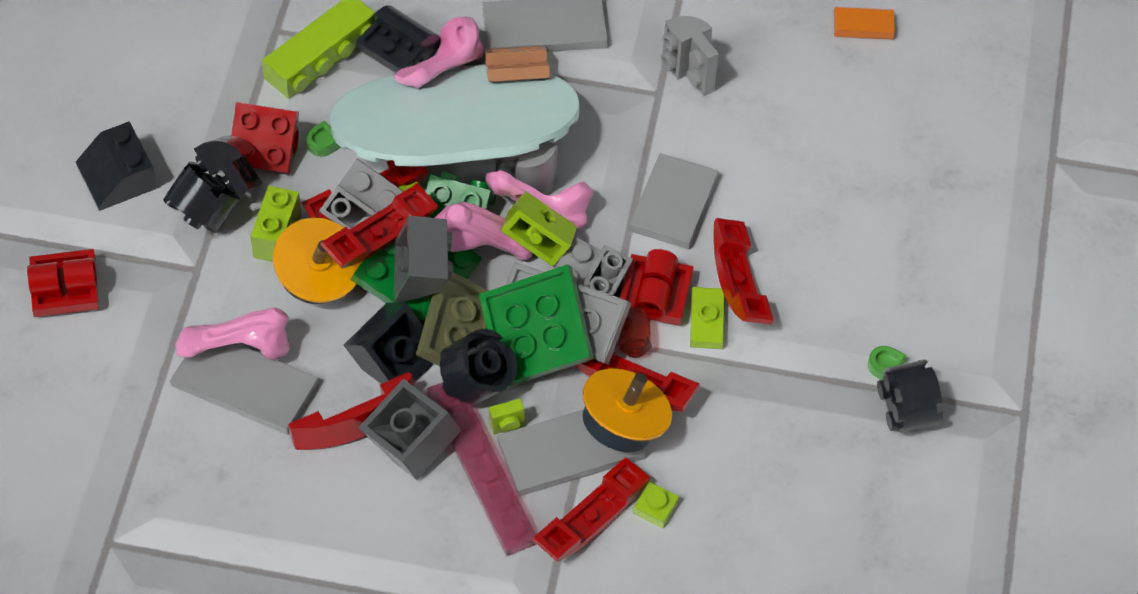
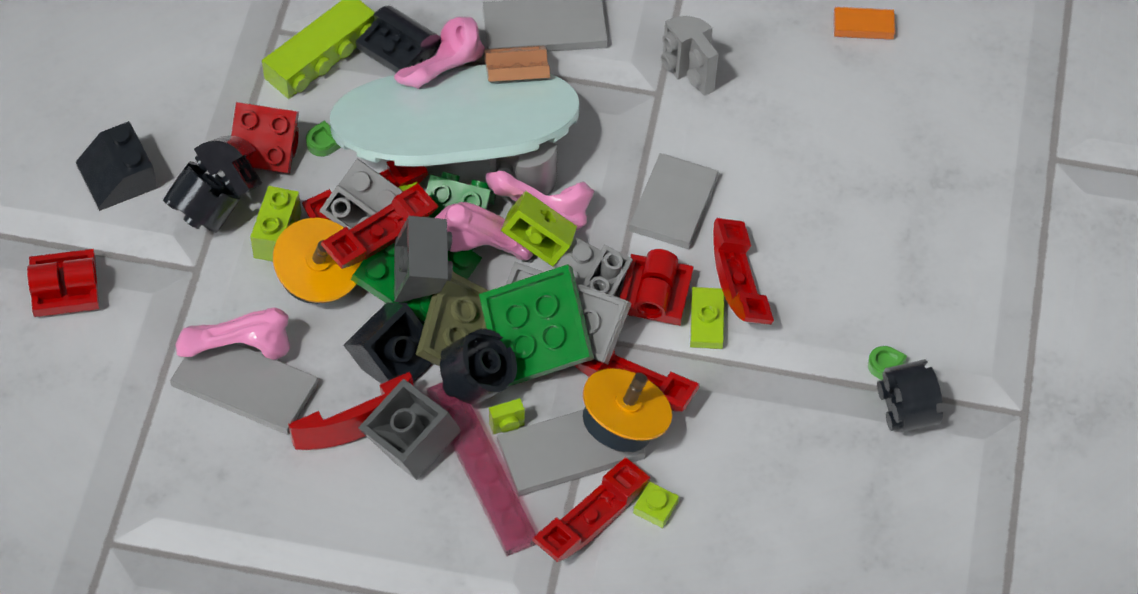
clear red brick [619,307,652,358] -> none

